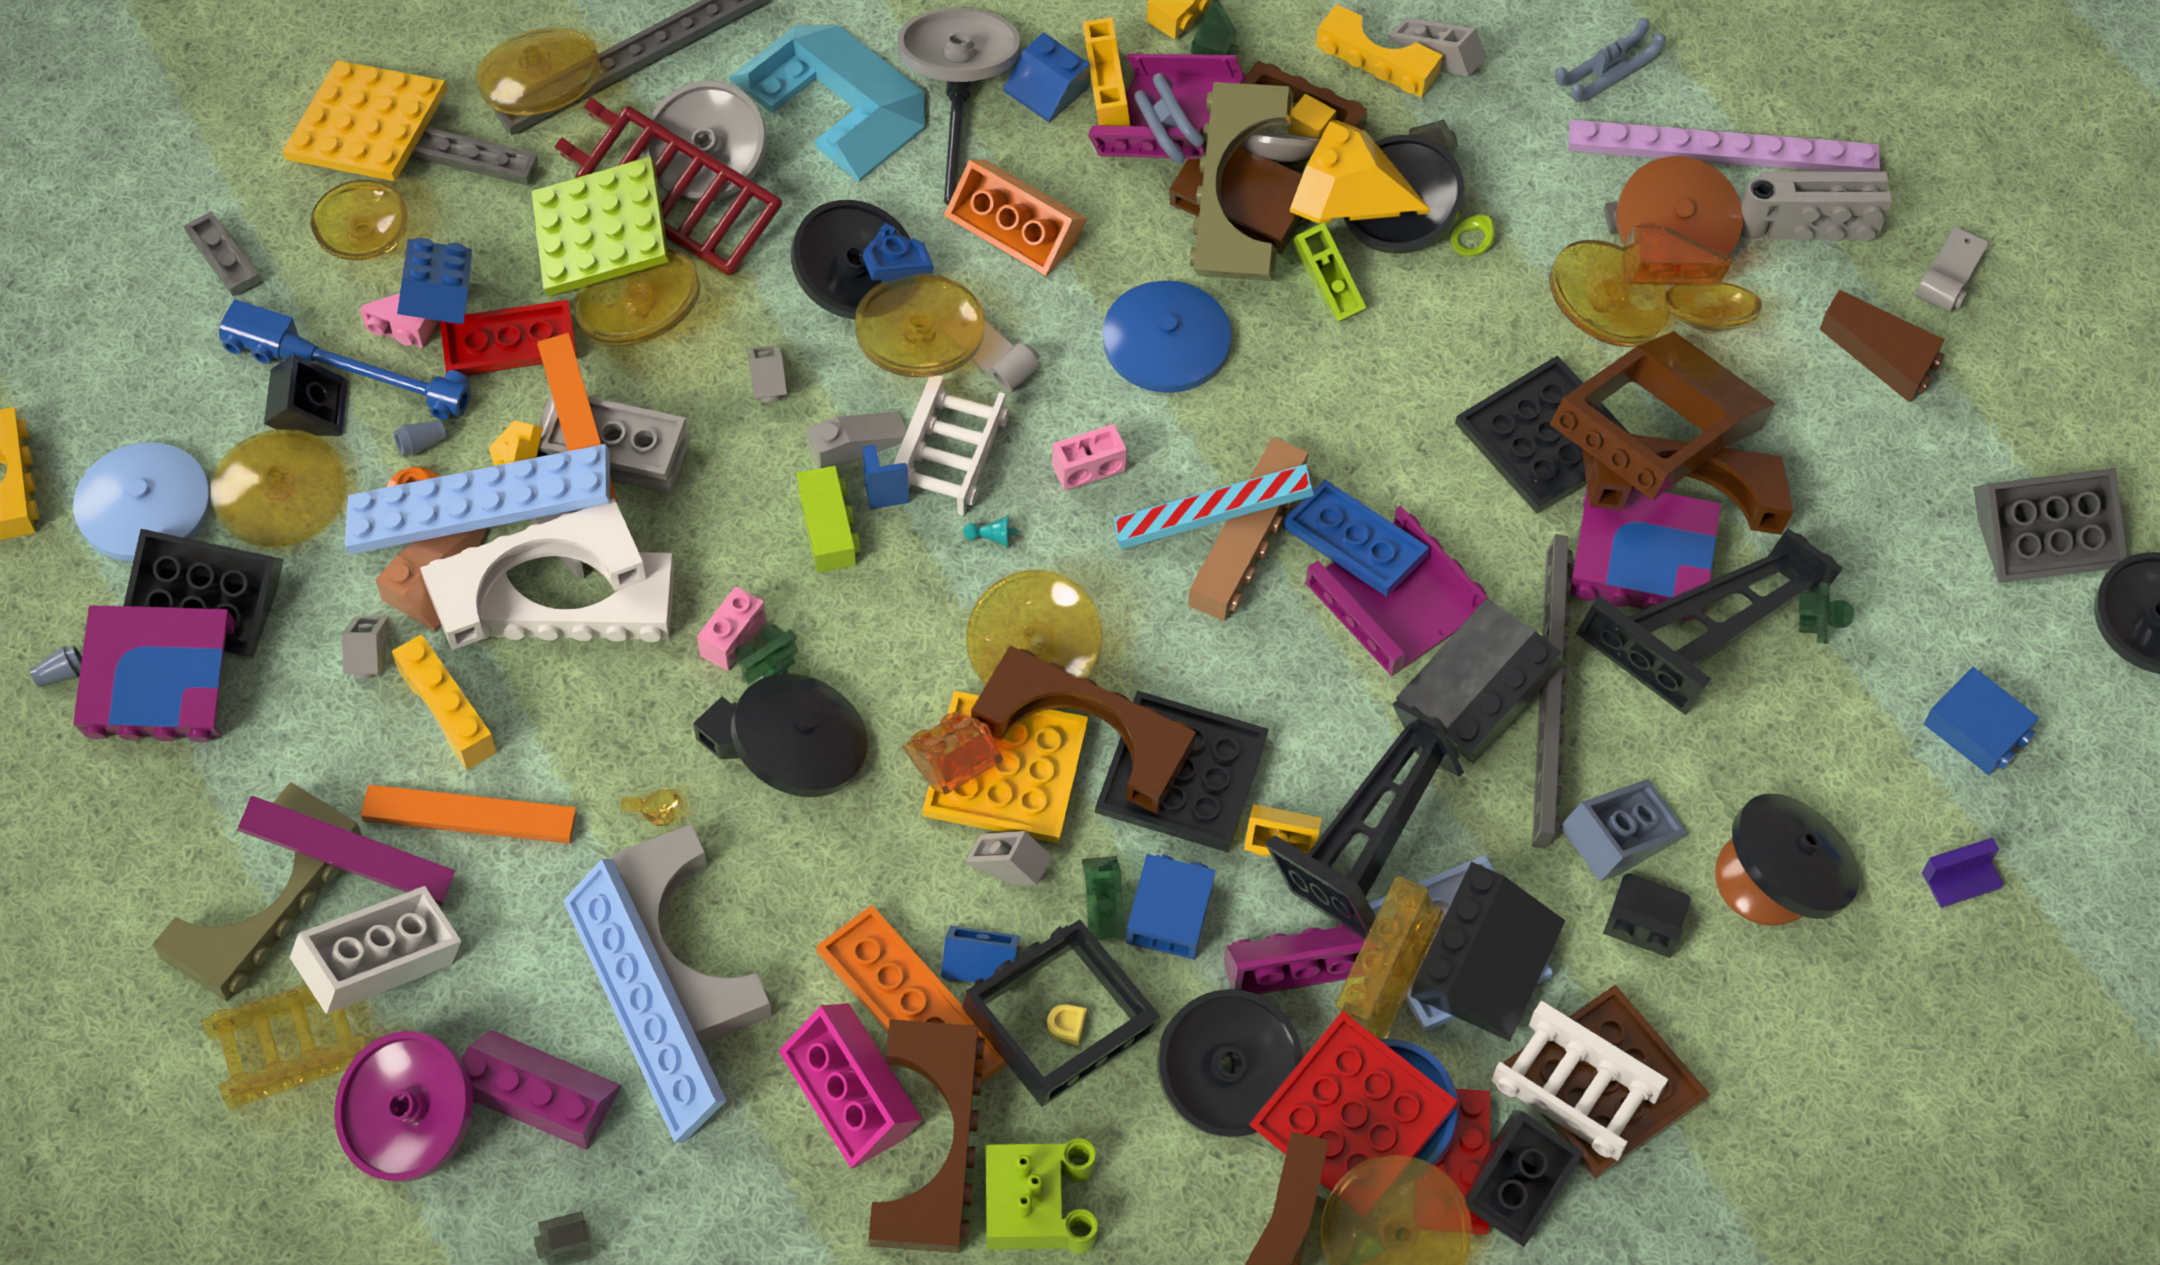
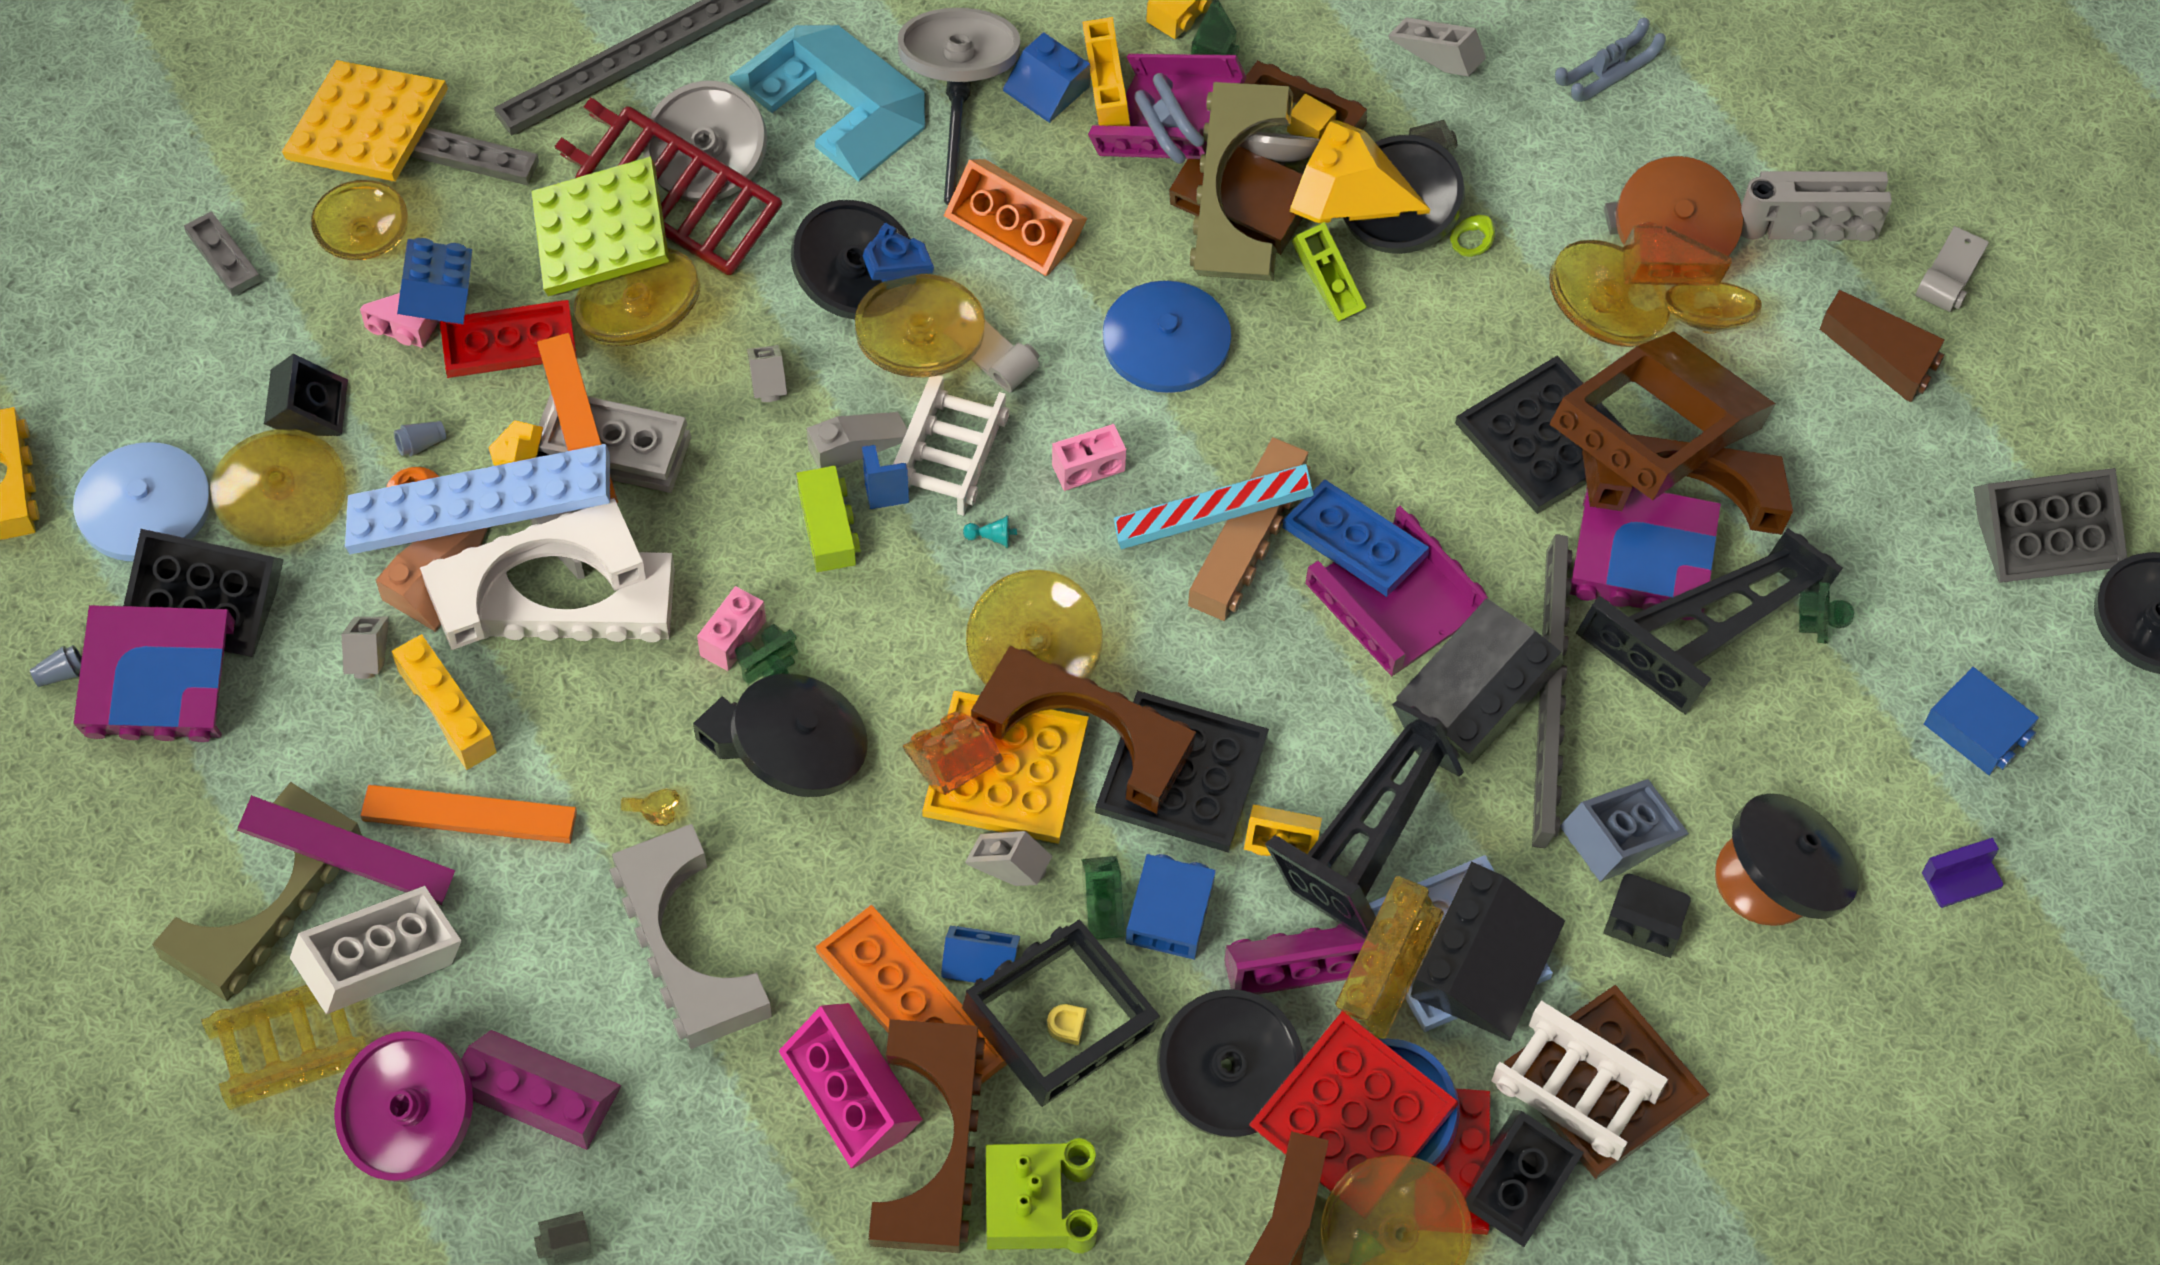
blue bar [219,299,471,420] -> none
clear yellow dish [476,27,600,115] -> none
light blue plate [563,859,727,1143] -> none
yellow arch [1316,4,1443,98] -> none
lavender plate [1568,119,1880,172] -> none

